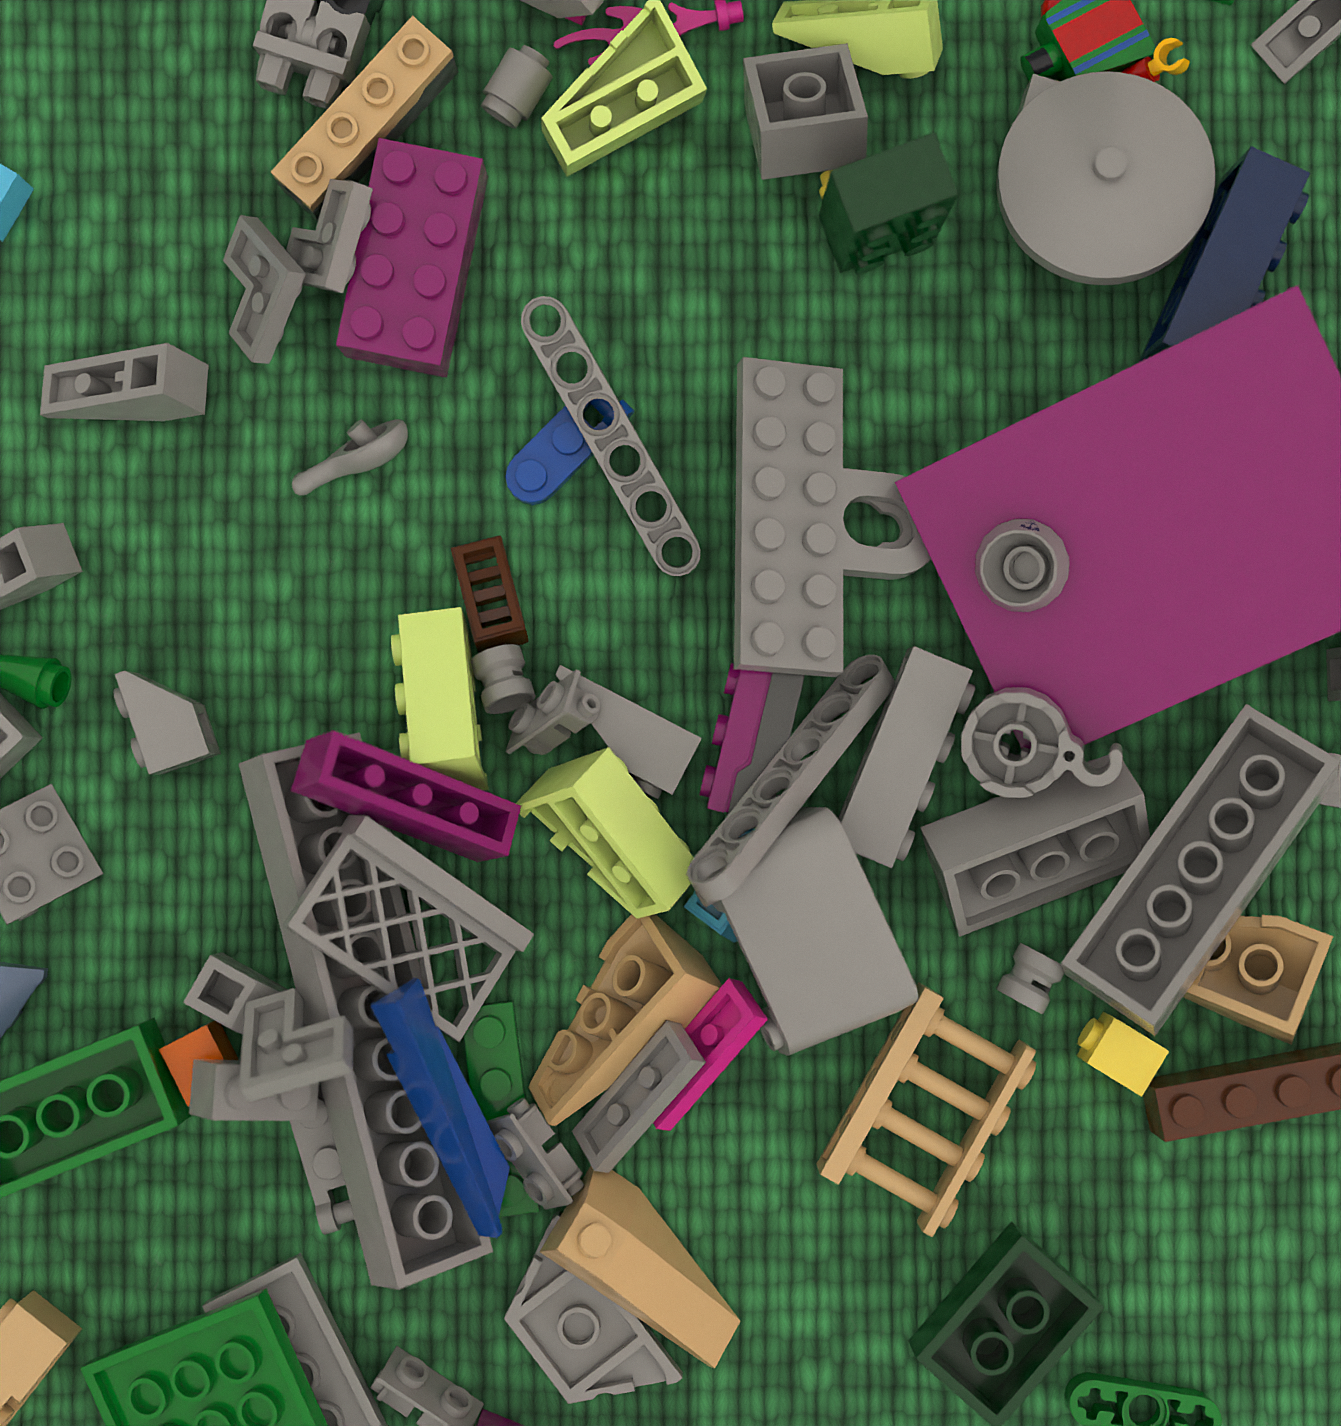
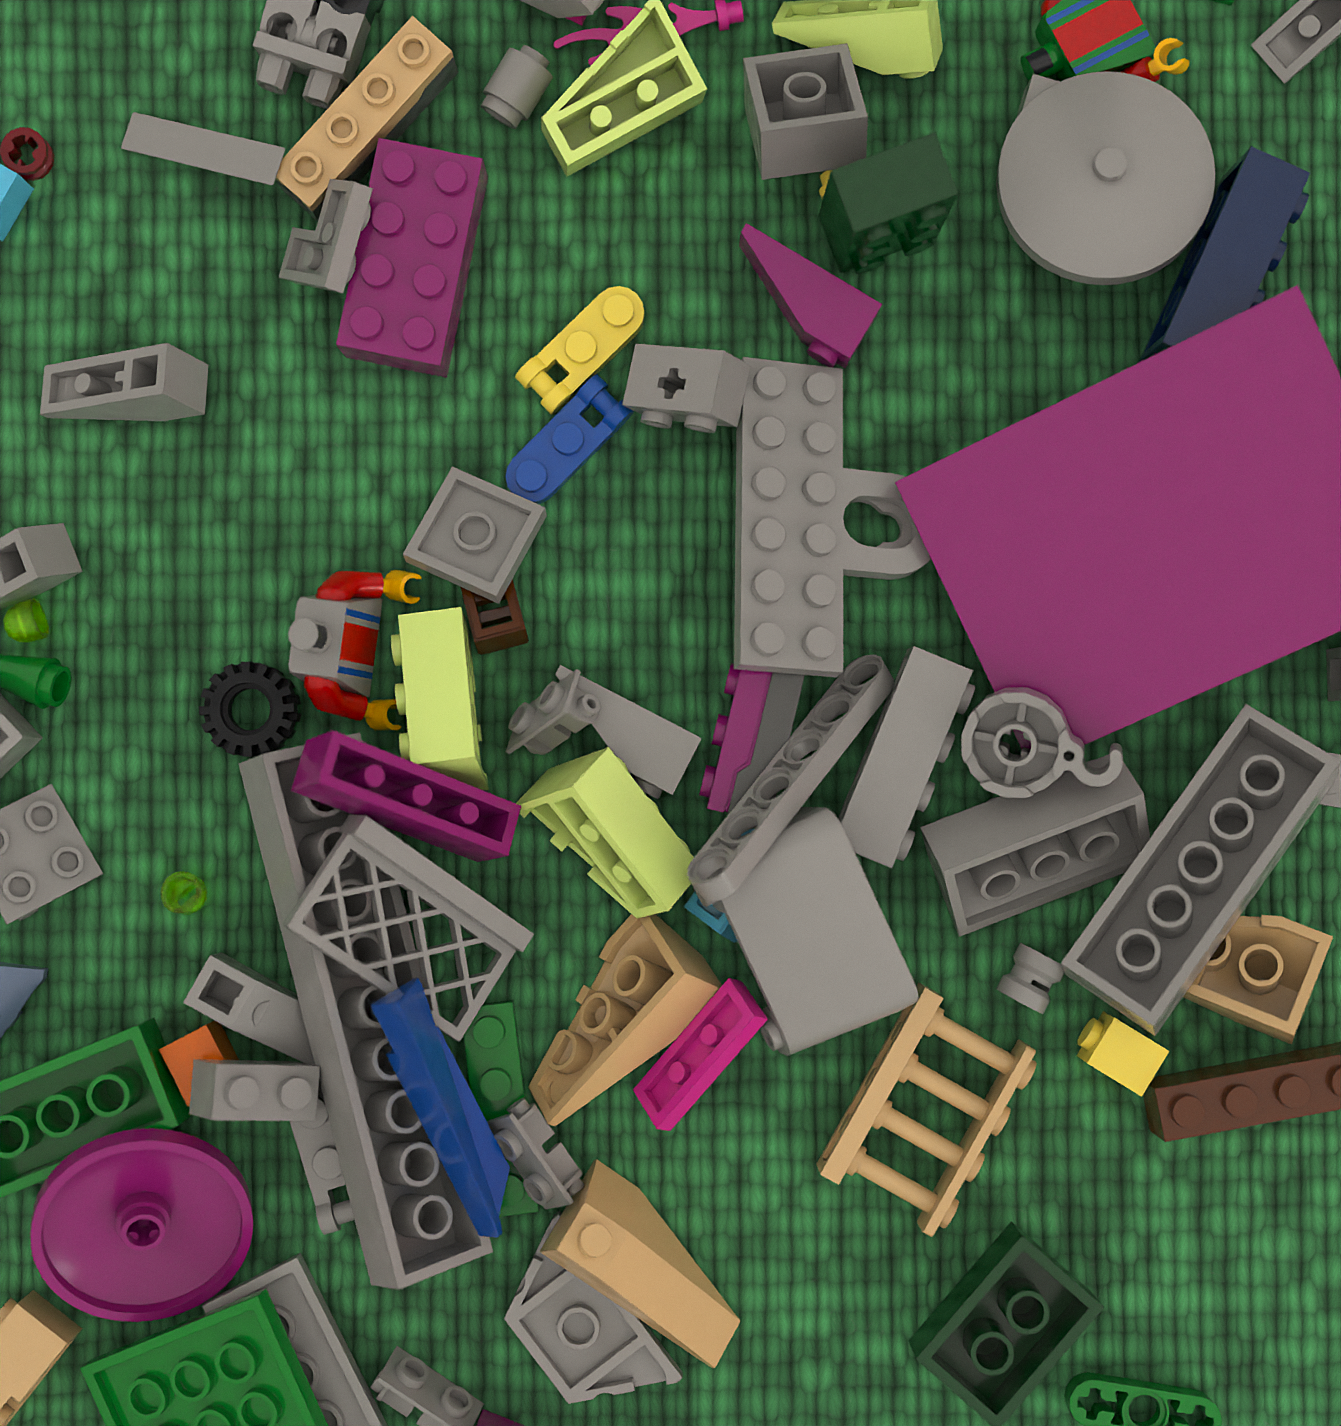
light grey slope [114,671,221,775] -> none
light grey plate [223,215,306,364] -> none
light grey plate [239,988,353,1102] -> none
light grey piece [292,419,408,496] -> none
light grey wheel [471,644,536,714] -> none
light grey beam [521,296,701,576] -> none
light grey plate [572,1021,706,1173] -> none
light grey hat [975,519,1069,612] -> none
none -> dark red bush [0,127,54,181]
none -> clear neon green hinge [3,598,49,643]
none -> magenta dish [30,1128,253,1322]
none -> light grey sticker [121,112,285,185]
none -> clear neon green hinge [161,871,208,915]
none -> black tyre [199,662,302,757]
none -> torso [288,570,422,730]
none -> light grey plate [403,467,547,604]
none -> light yellow plate [515,286,645,415]
none -> light grey brick [622,344,751,433]
none -> magenta slope [739,223,882,368]

